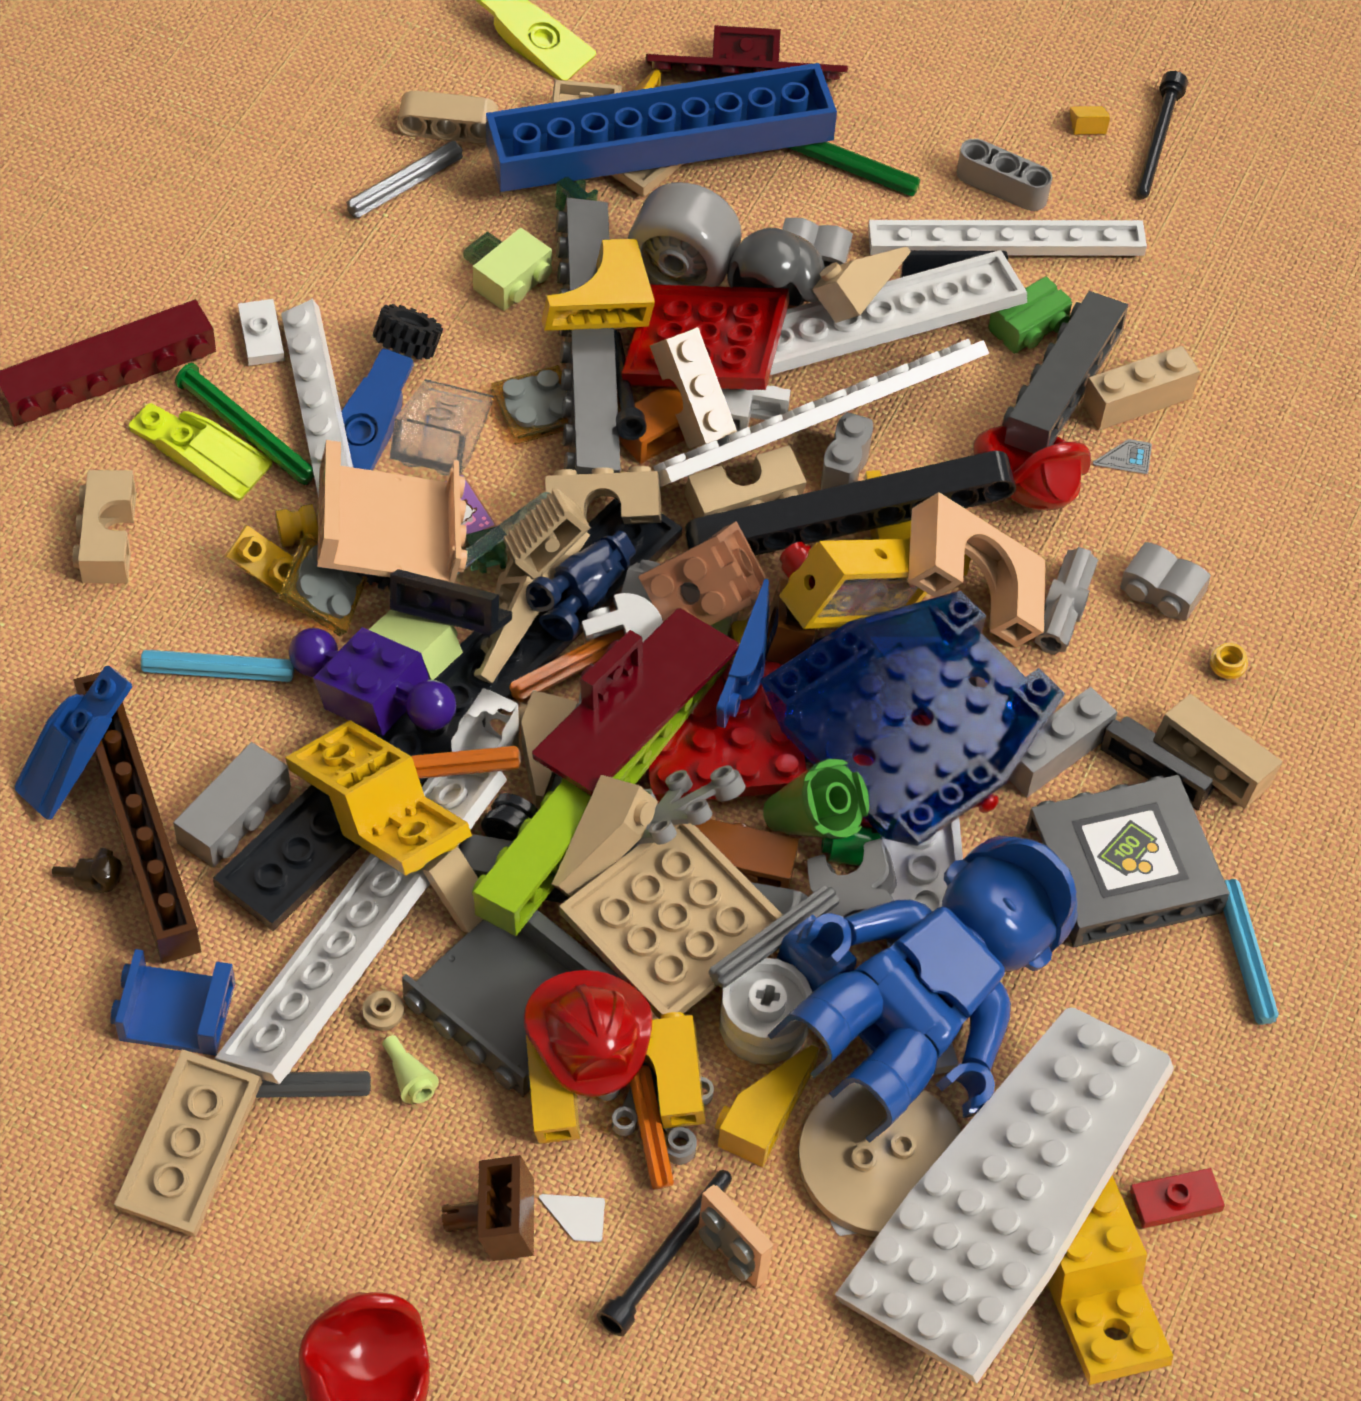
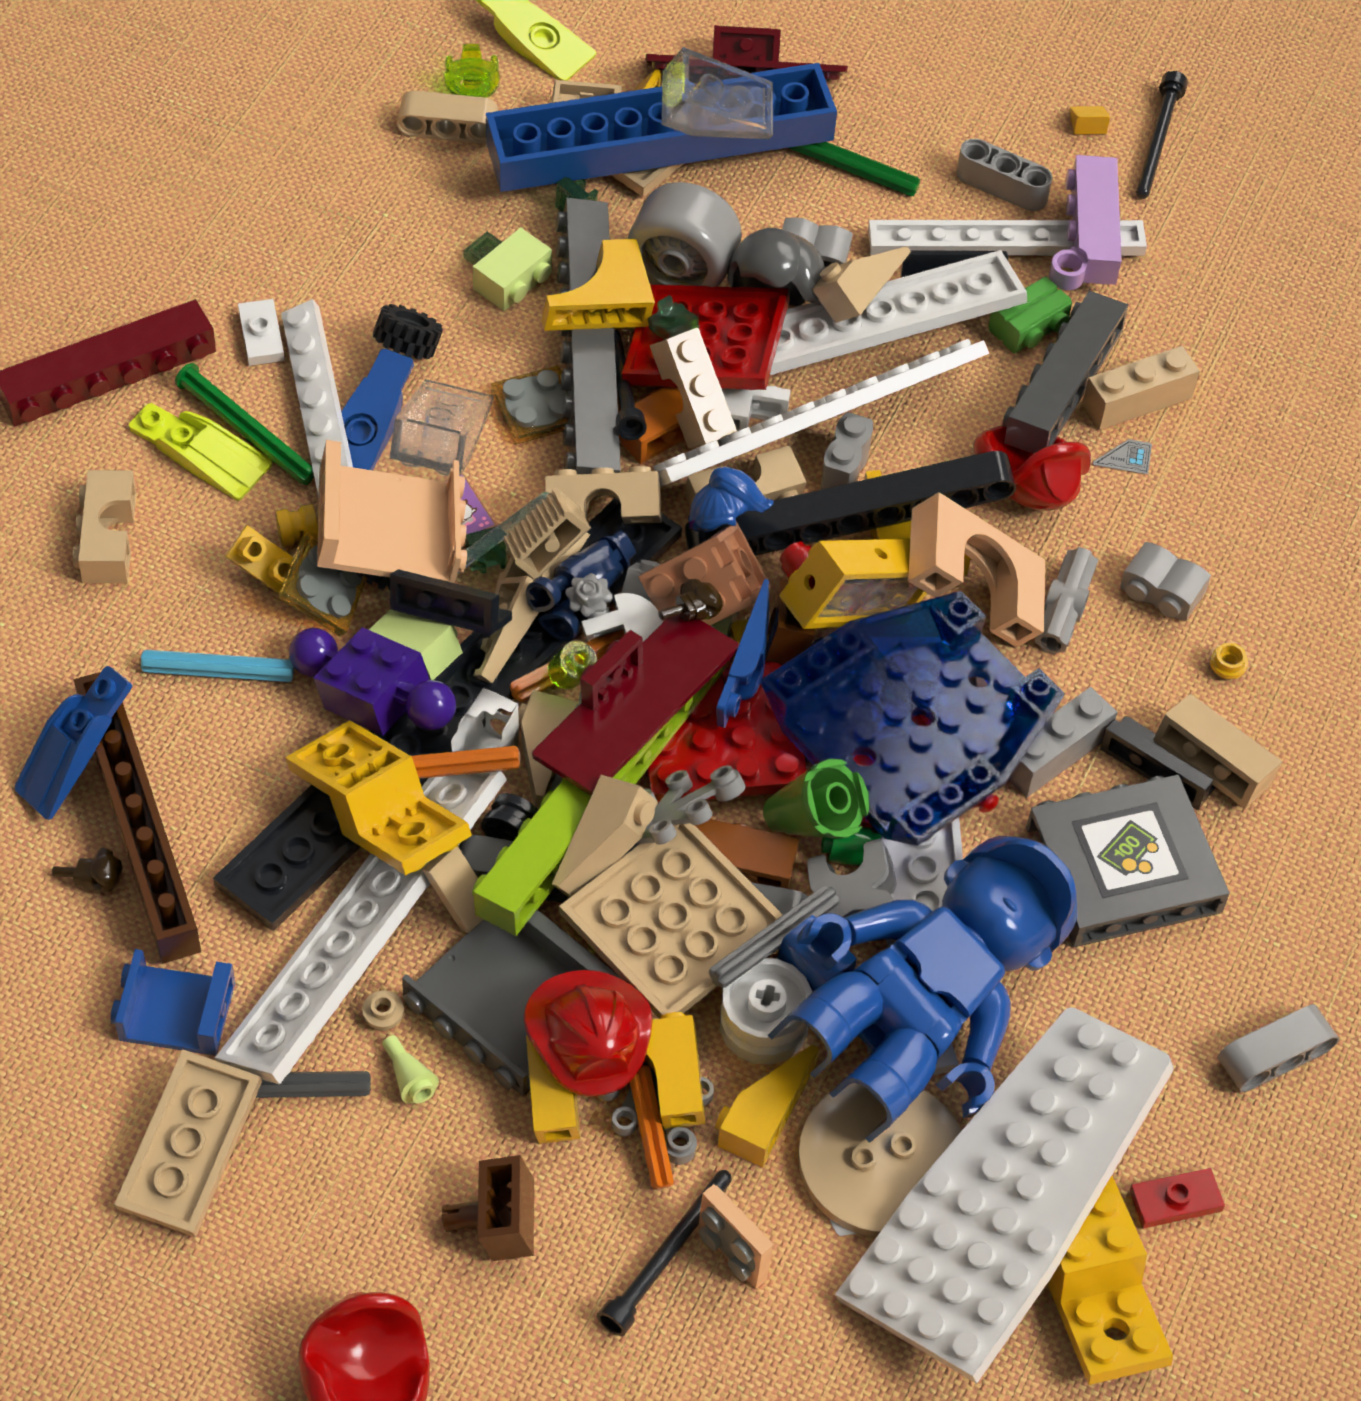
light grey brick [173,742,291,868] -> none
axle [346,141,463,218] -> none
white sticker [539,1194,605,1242] -> none
medium azure axle [1223,879,1279,1025] -> none
none -> clear neon green piece [444,43,500,98]
none -> clear neon green brick [548,641,597,689]
none -> light grey plant [565,573,613,617]
none -> clear green tile [648,295,699,340]
none -> dark brown piece [658,579,723,621]
none -> clear slope [661,47,773,139]
none -> blue hair [687,467,774,533]
none -> lavender hinge [1049,155,1122,290]
none -> light grey beam [1217,1004,1339,1092]

